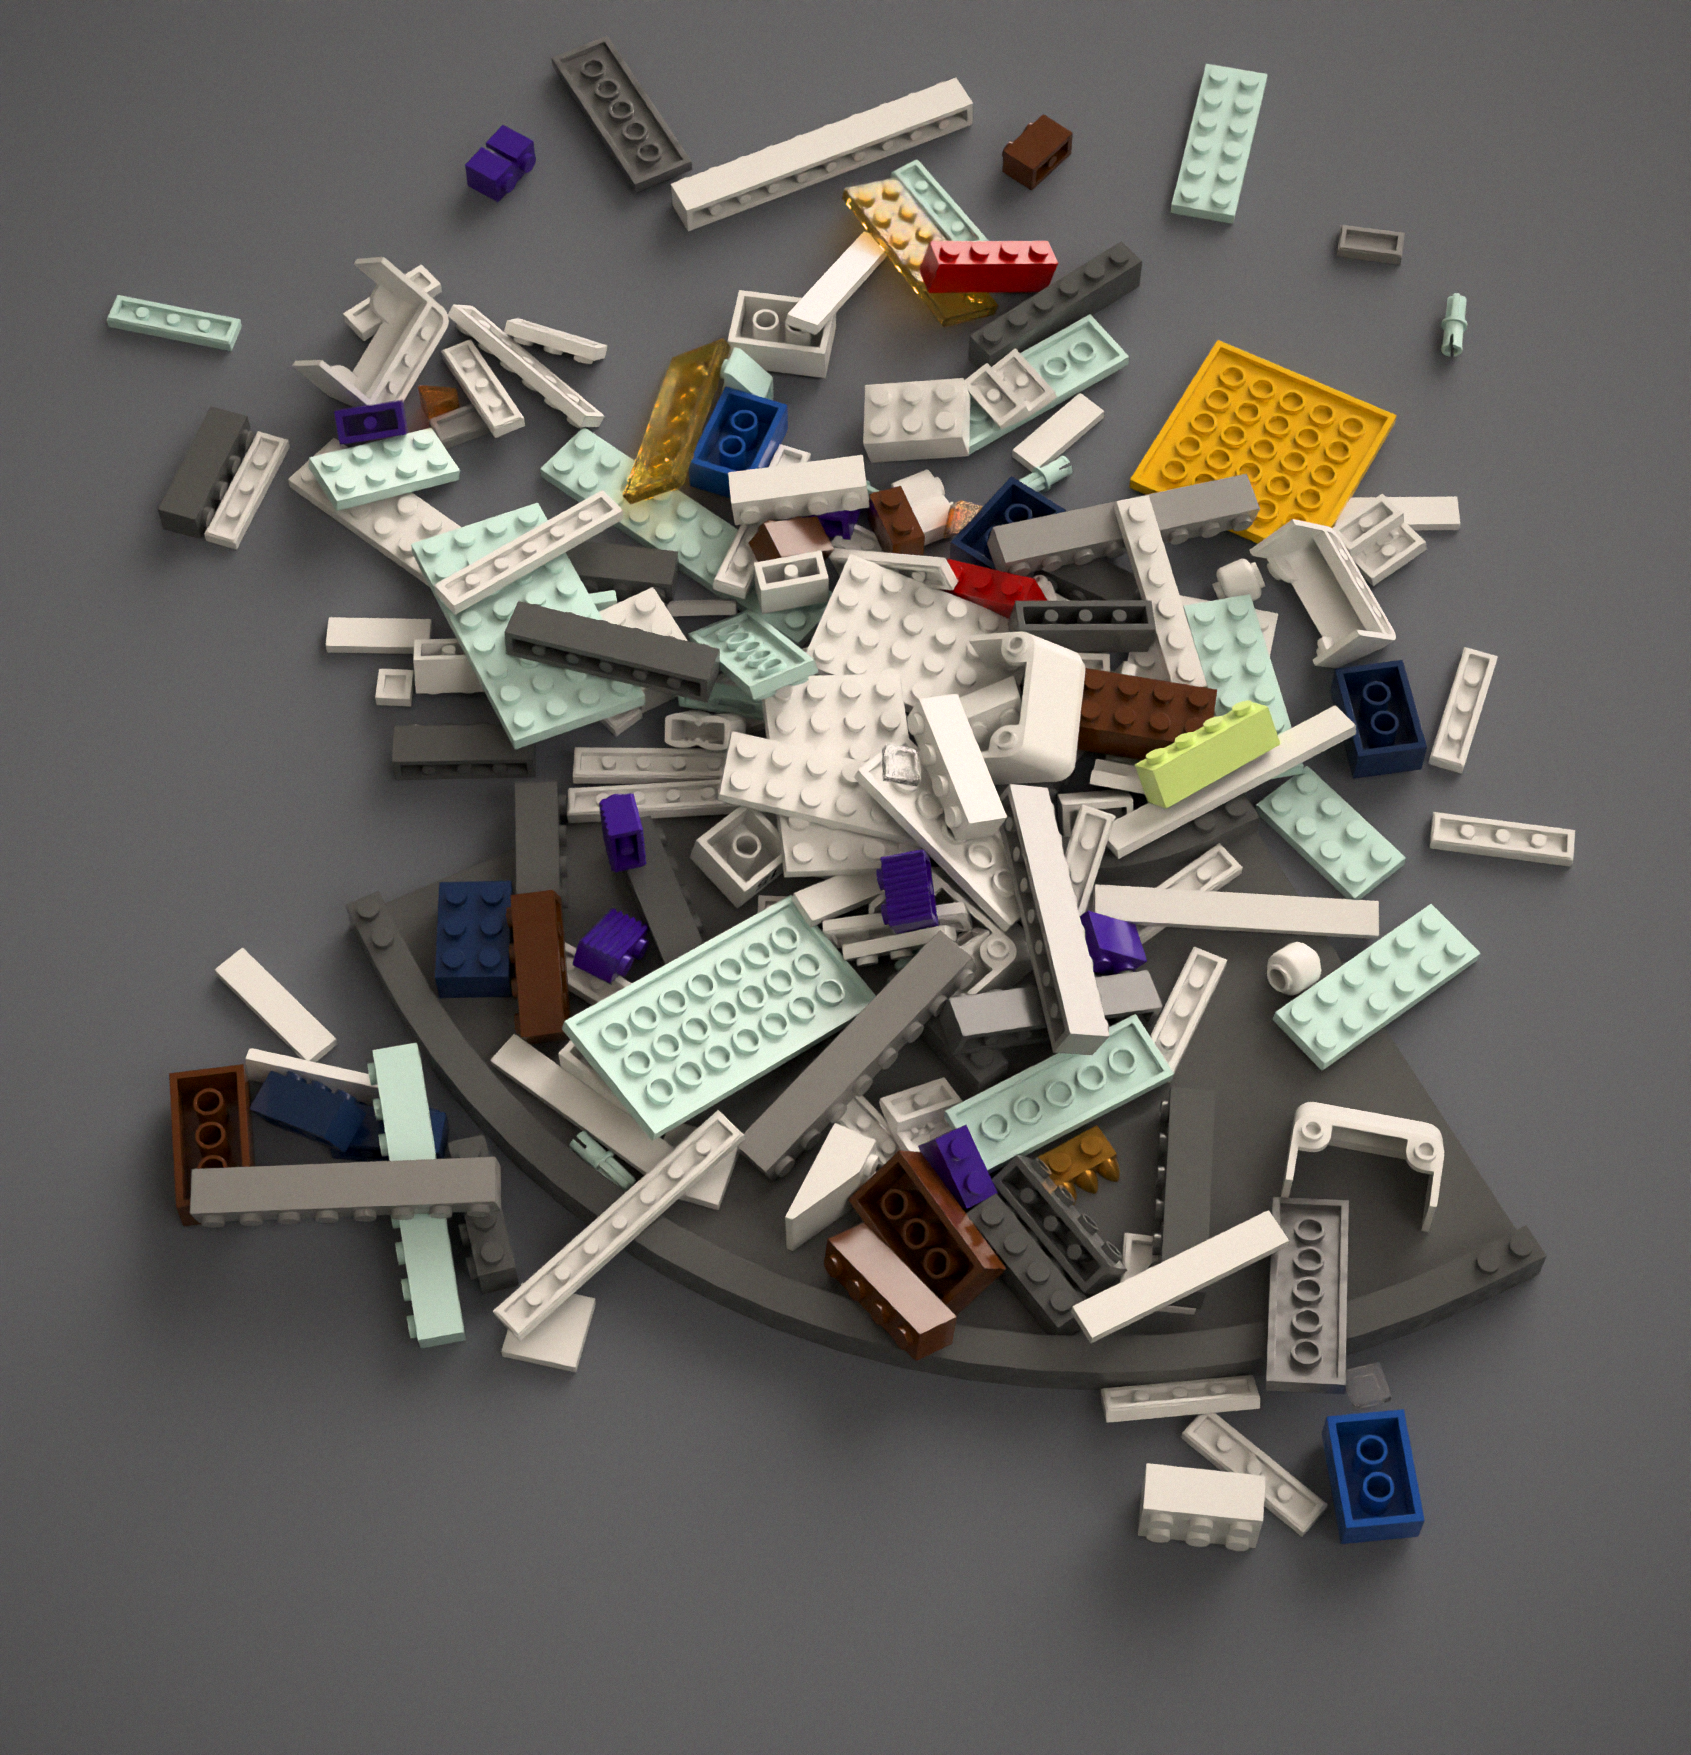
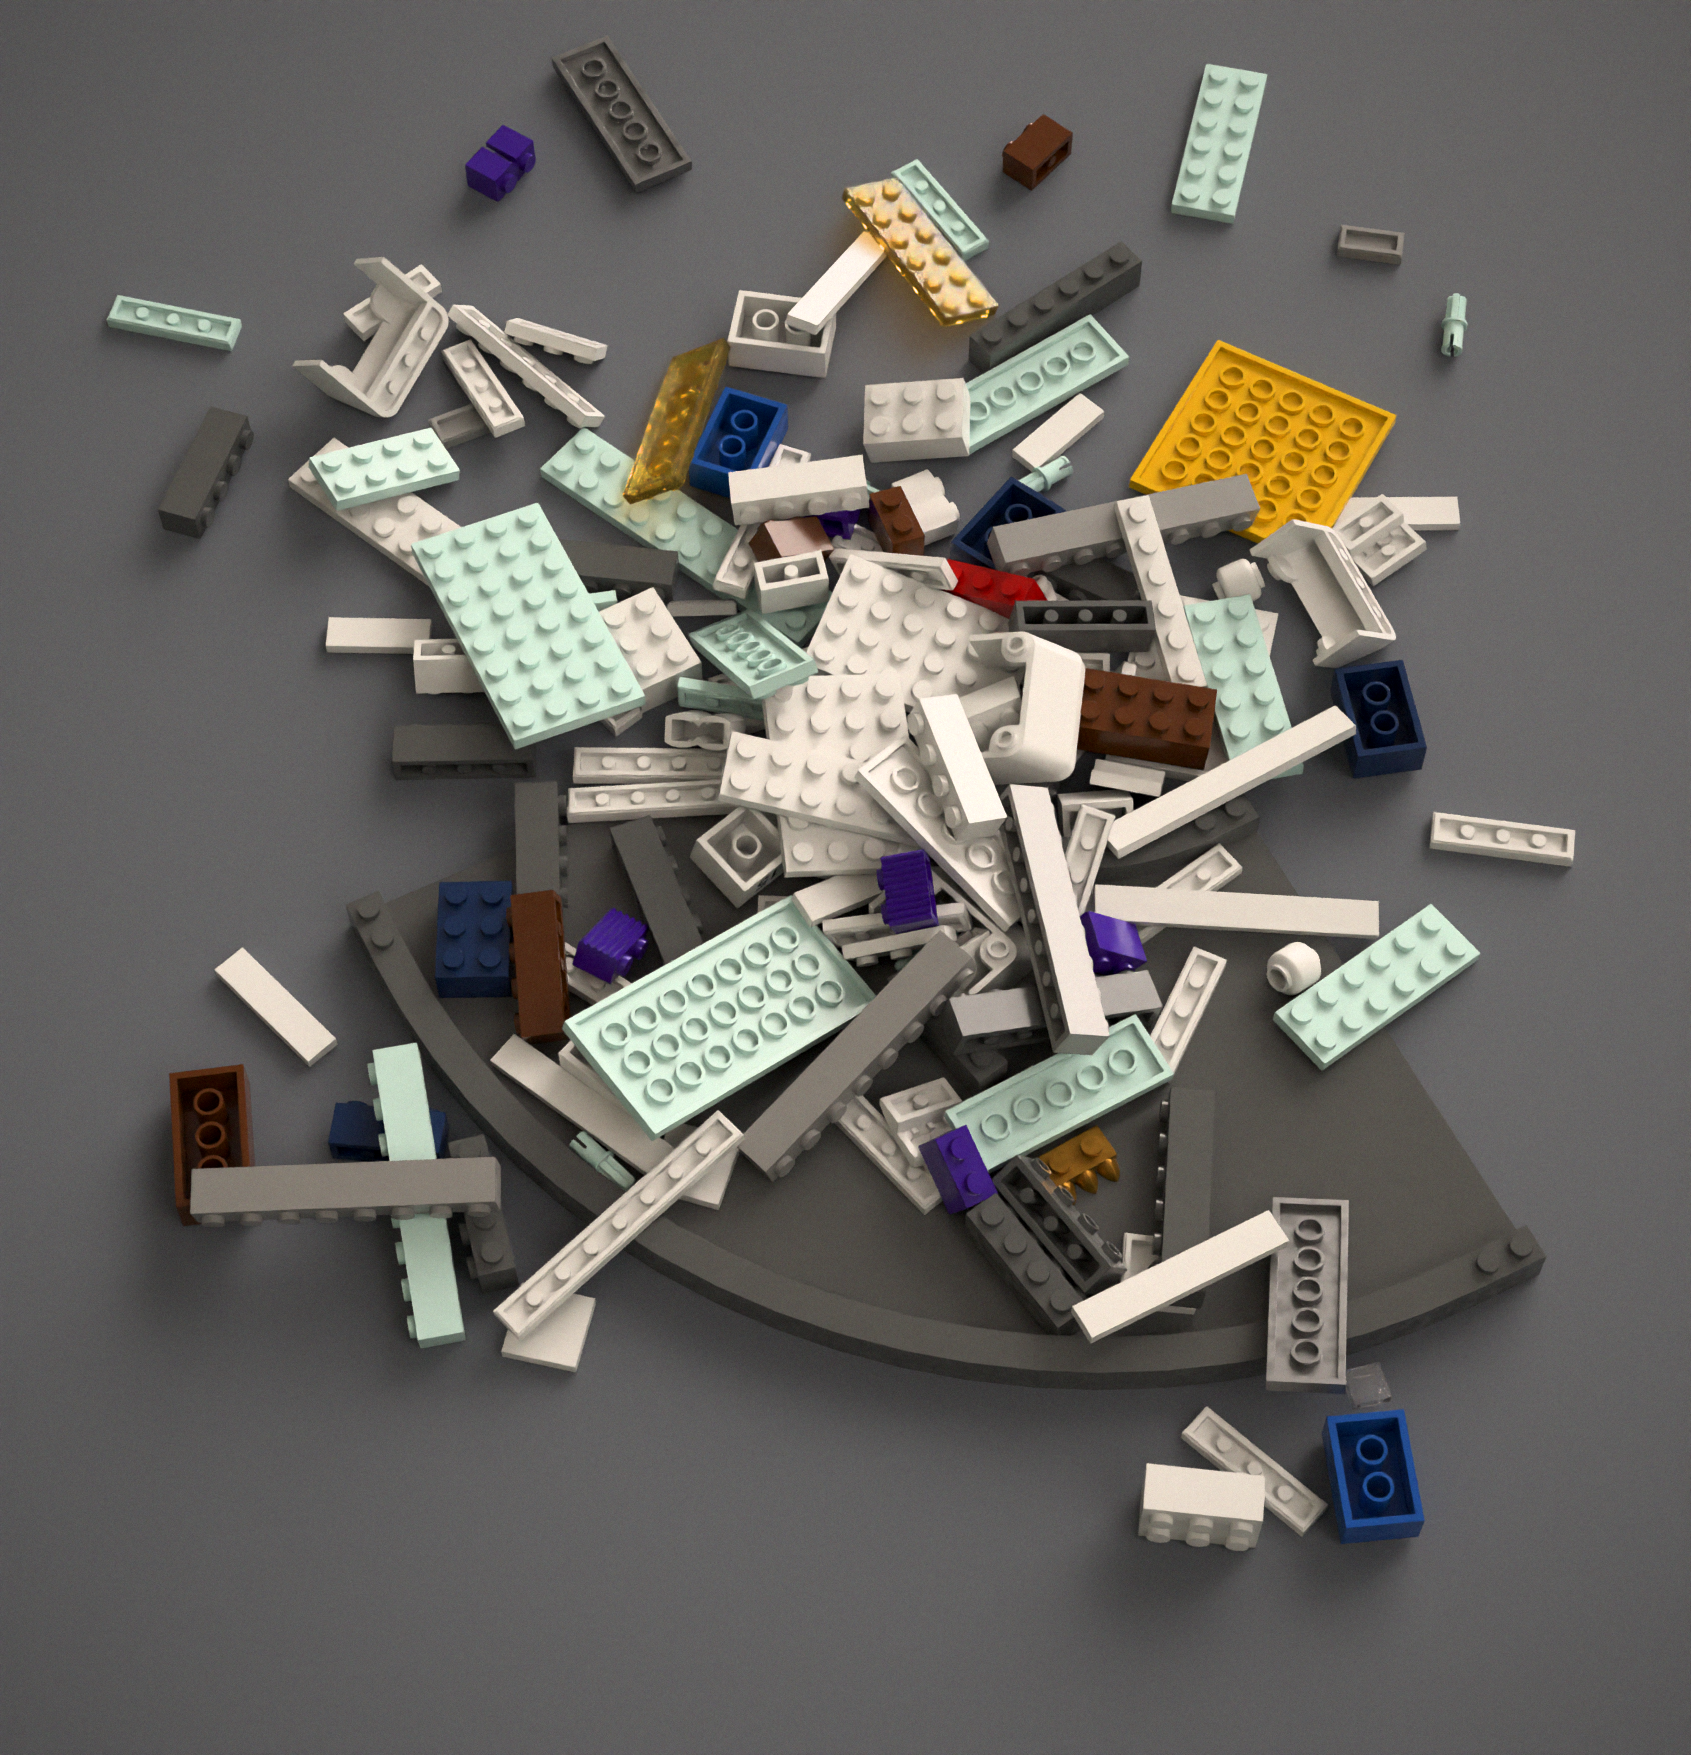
white tile [204,431,290,550] -> none
white tile [245,1048,380,1106] -> none
dark blue brick [249,1071,367,1153] -> none
dark purple brick [334,400,408,445] -> none
white plate [375,669,415,706] -> none
clear orange slope [418,385,460,419] -> none
white plate [434,490,623,615] -> none
dark grey brick [504,601,720,703] -> none
dark purple brick [599,793,647,872] -> none
white brick [671,78,973,231] -> none
light aqua slope [720,347,774,400] -> none
white slope [785,1123,879,1251] -> none
brick [824,1223,957,1361] -> none
reddish brown brick [848,1150,1006,1316] -> none
clear tile [882,744,921,786] -> none
red brick [919,241,1058,293] -> none
clear orange slope [943,500,983,538] -> none
white slope [964,348,1057,429] -> none
white tile [1101,1375,1260,1423] -> none
yellowish green brick [1135,700,1281,809] -> none
light aqua plate [1255,766,1406,900] -> none
white windscreen [1281,1102,1444,1232] -> none
white tile [1428,647,1498,774] -> none

